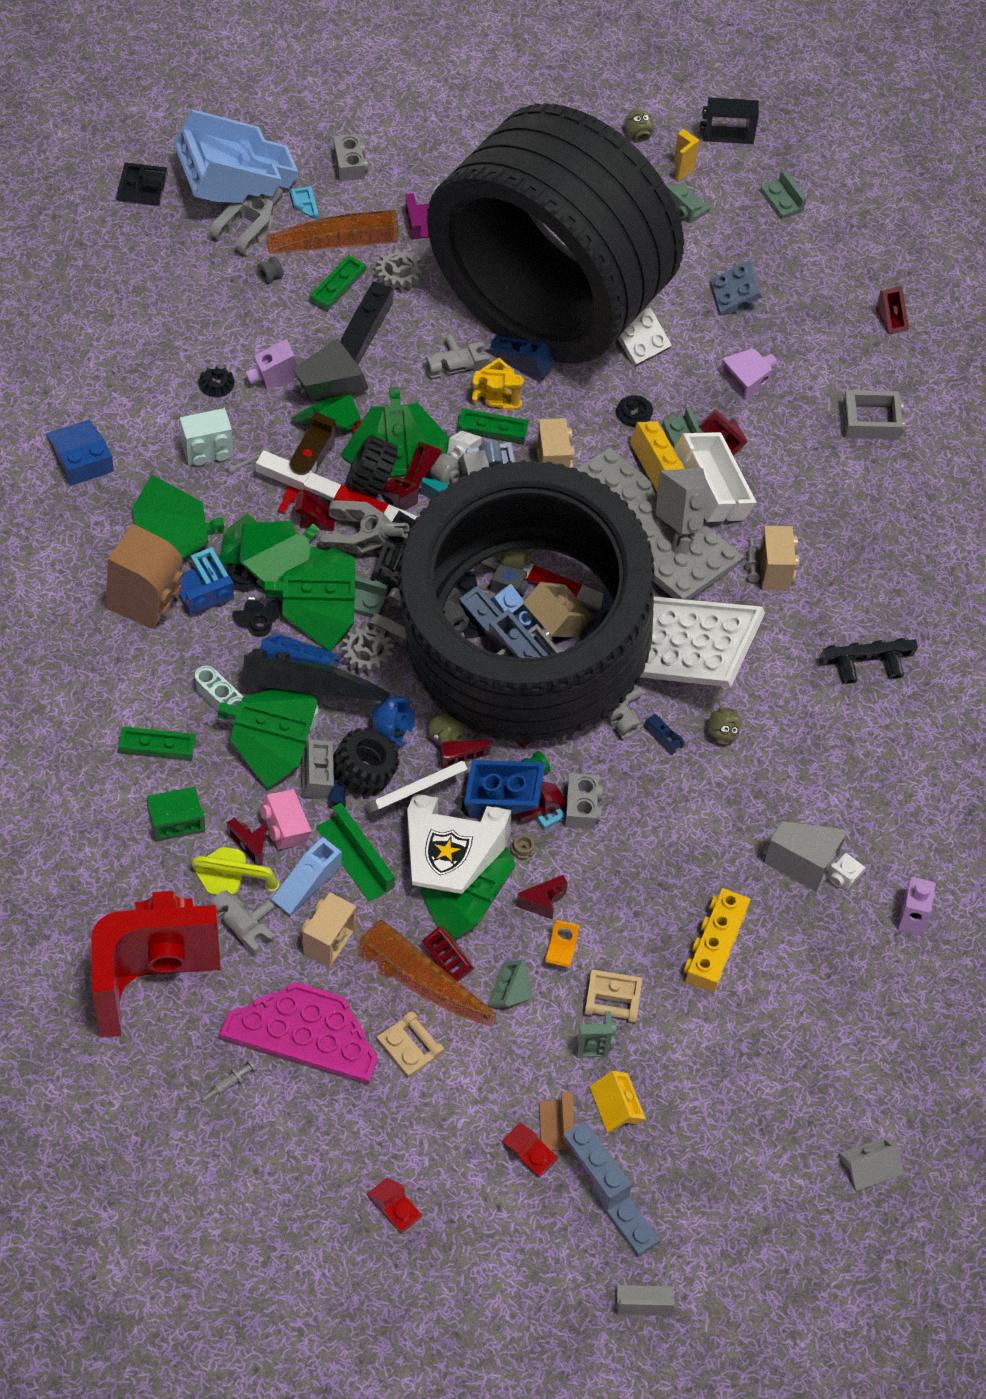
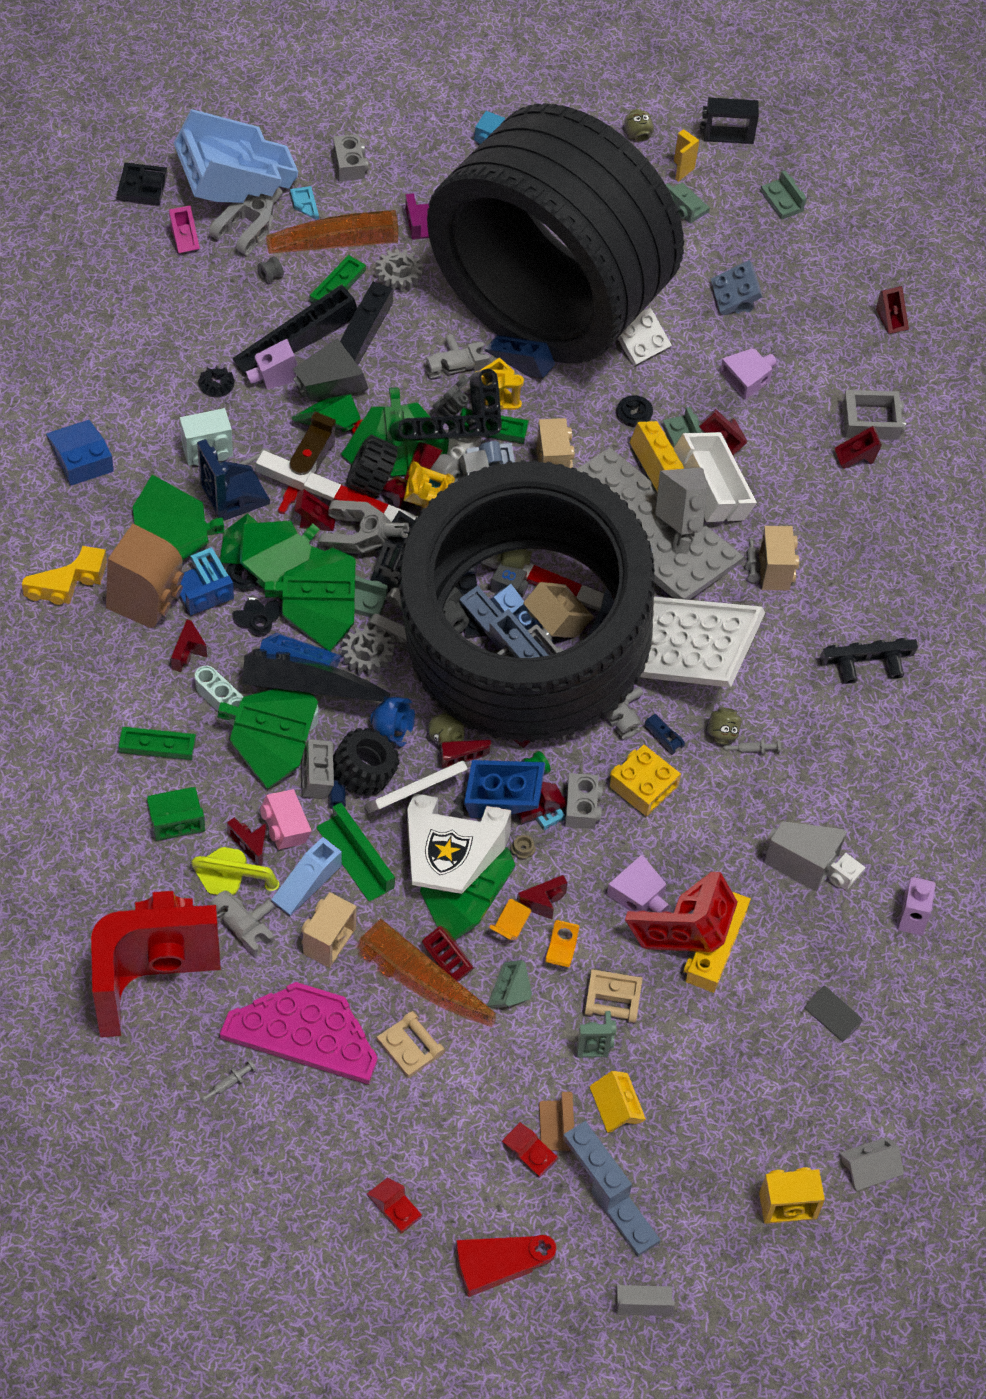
none -> yellow arch [22,546,107,605]
none -> dark pink slope [169,206,200,254]
none -> dark red slope [171,619,207,672]
none -> dark blue bracket [197,439,270,520]
none -> black slope [232,284,357,375]
none -> black beam [390,368,502,442]
none -> yellow piece [404,462,455,510]
none -> dark grey hinge [430,372,475,417]
none -> red piece [456,1235,557,1297]
none -> dark azure brick [474,111,505,144]
none -> light orange bracket [489,899,531,940]
none -> lavender torso [607,855,670,912]
none -> yellow brick [610,745,681,817]
none -> red bracket [625,872,738,952]
none -> light grey piece [723,739,781,755]
none -> yellow brick [759,1167,825,1224]
none -> dark grey slope [804,985,862,1042]
none -> dark red slope [834,426,882,469]

